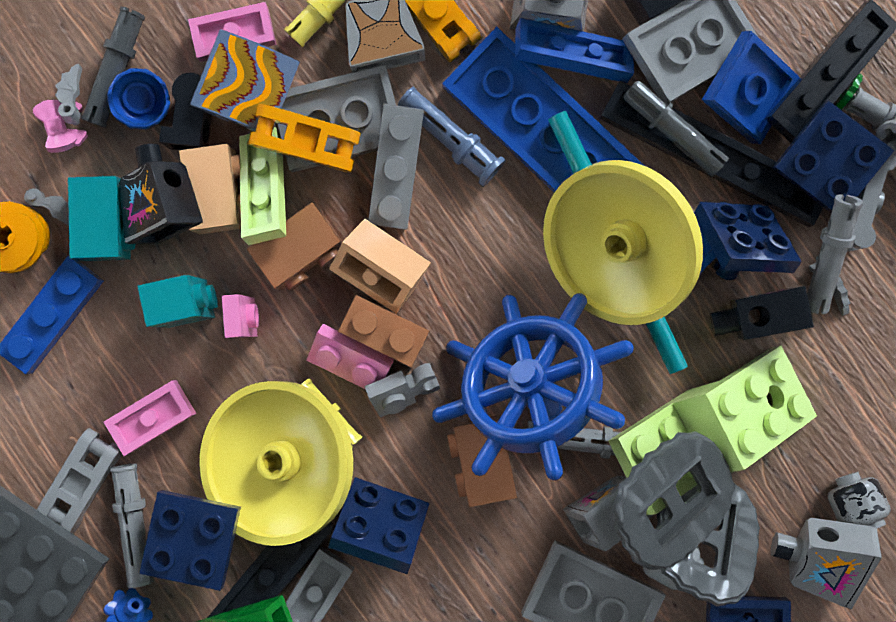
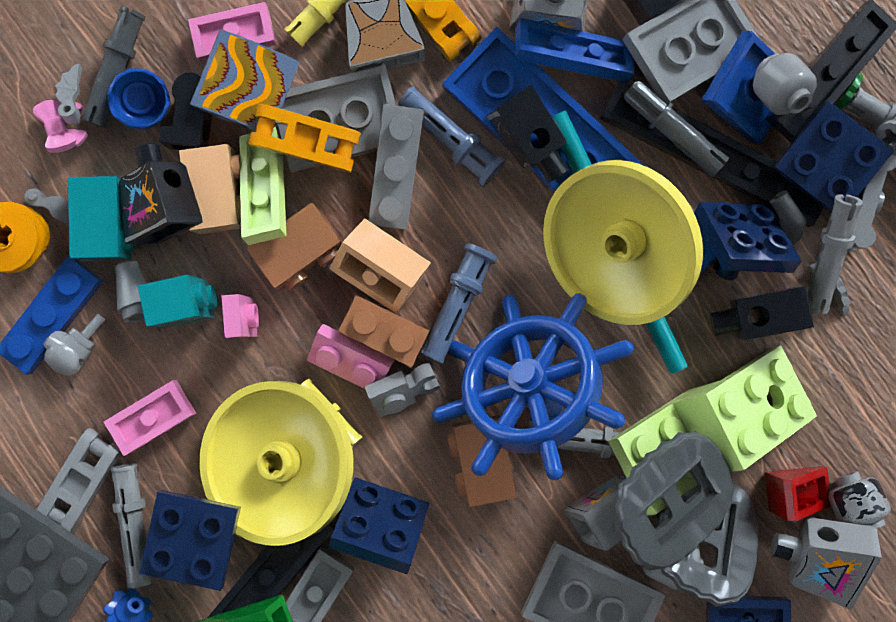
none -> light grey piece [43,314,106,376]
none -> light grey cone [114,261,147,323]
none -> sand blue pin [420,243,498,363]
none -> black torso [485,85,568,183]
none -> light grey head [753,53,817,115]
none -> red slope [765,466,831,521]
none -> dark grey arm [769,191,807,244]

